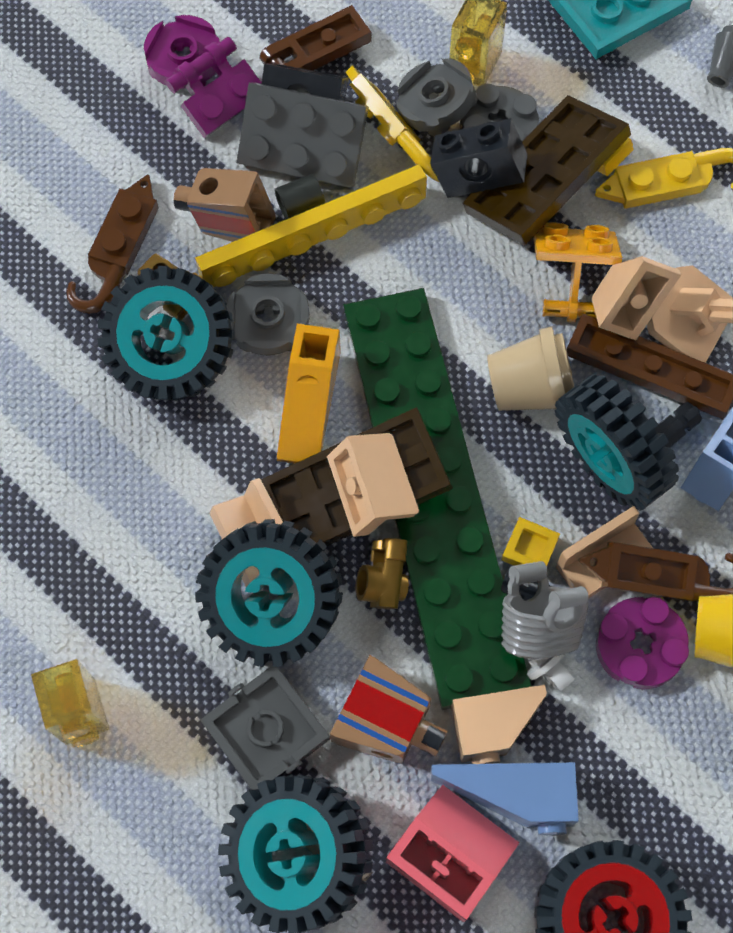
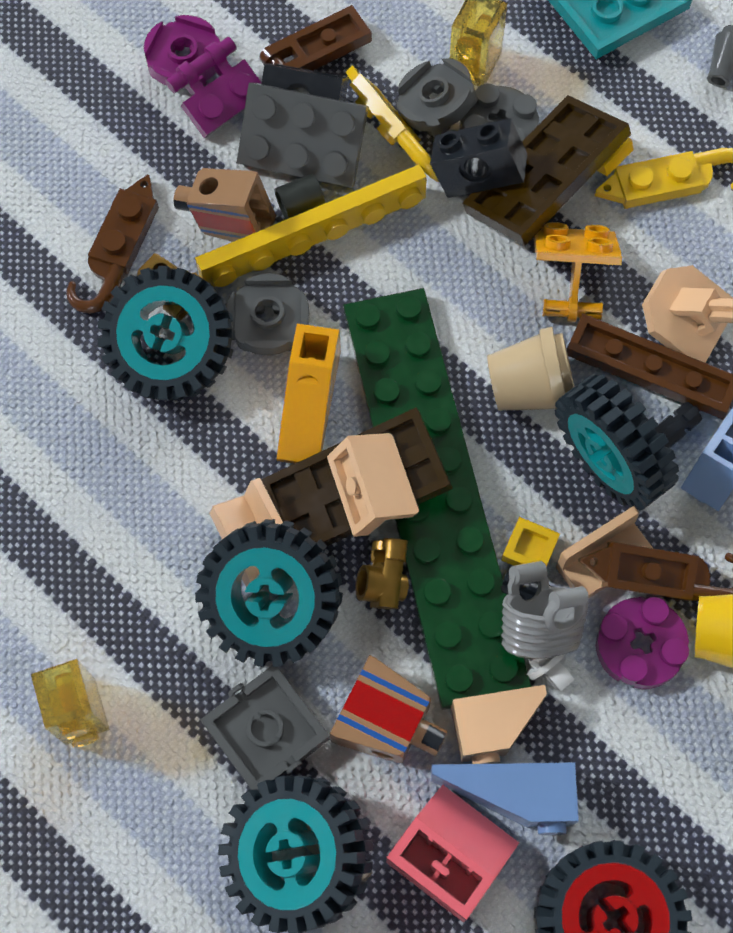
light nougat slope [591,256,681,340] -> none

